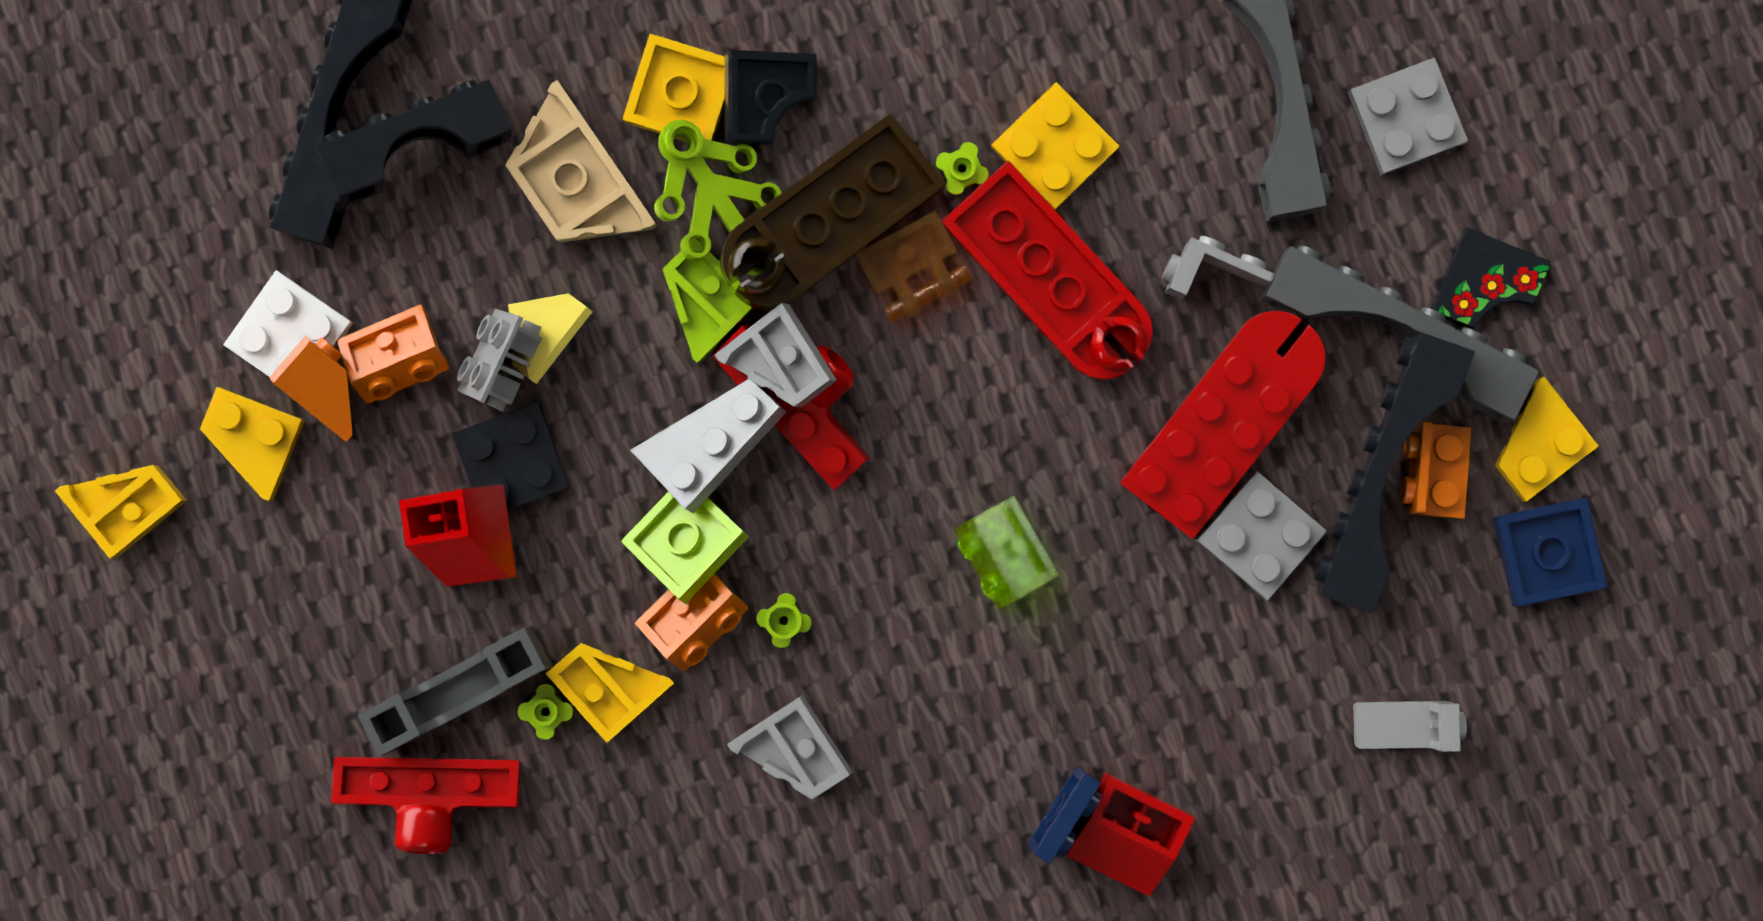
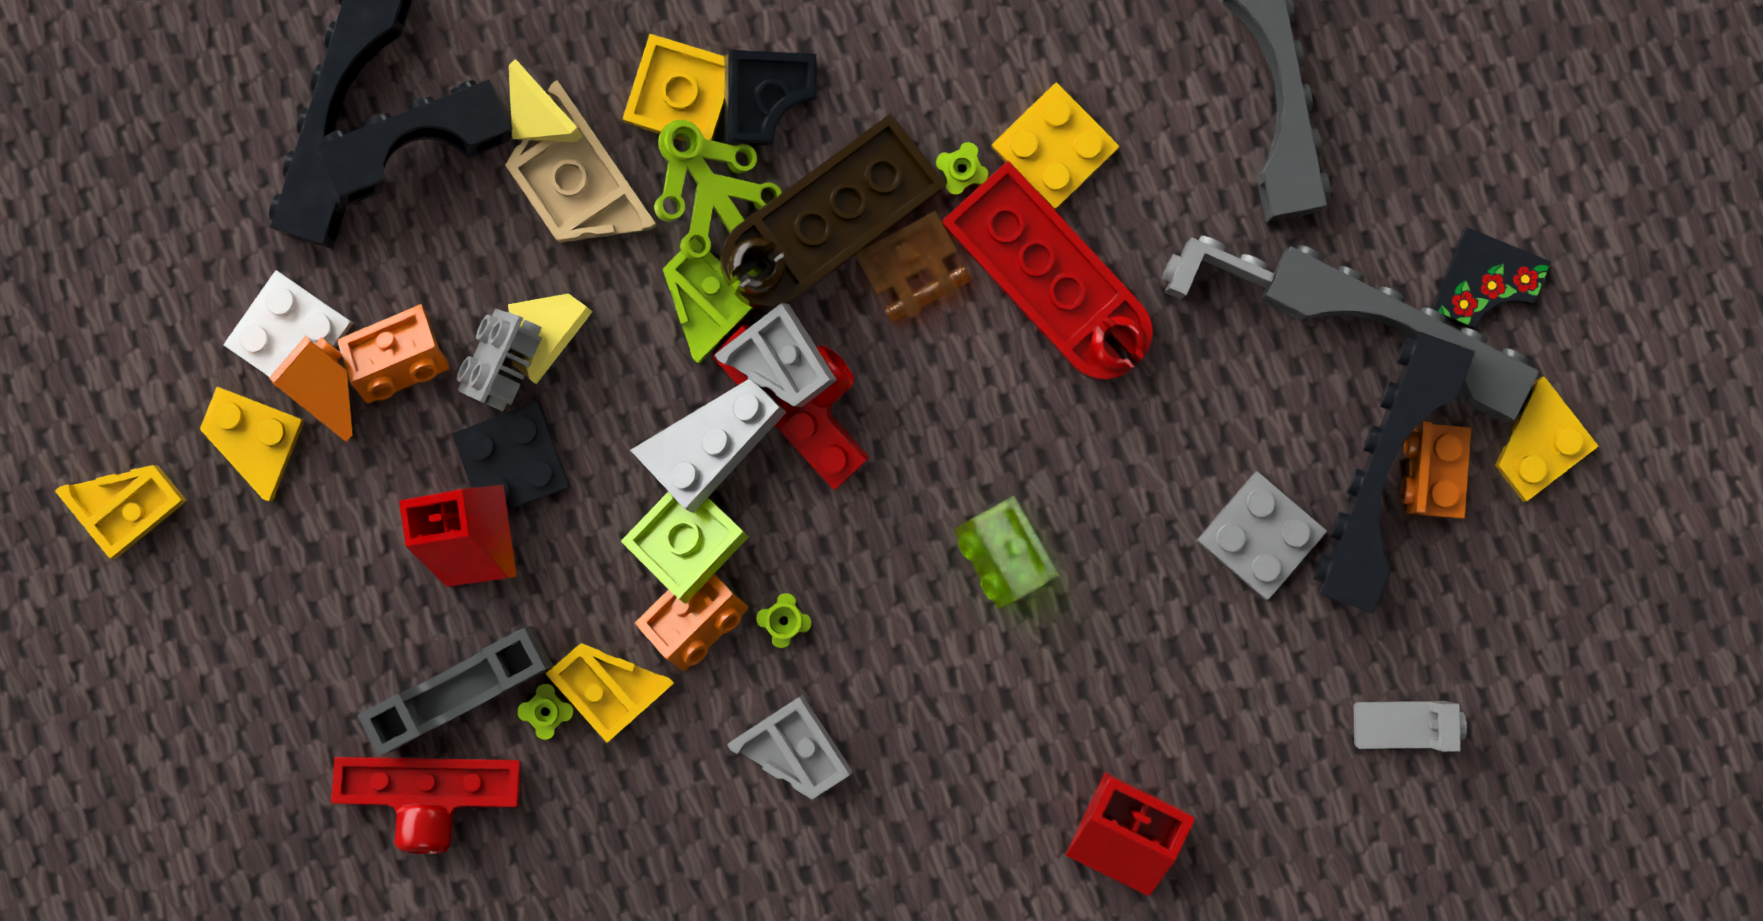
dark blue plate [1028,766,1102,864] -> none
red plate [1120,311,1325,539] -> none
light grey plate [1348,57,1468,176] -> none
dark blue plate [1492,498,1608,607] -> none
none -> light yellow slope [509,59,583,143]

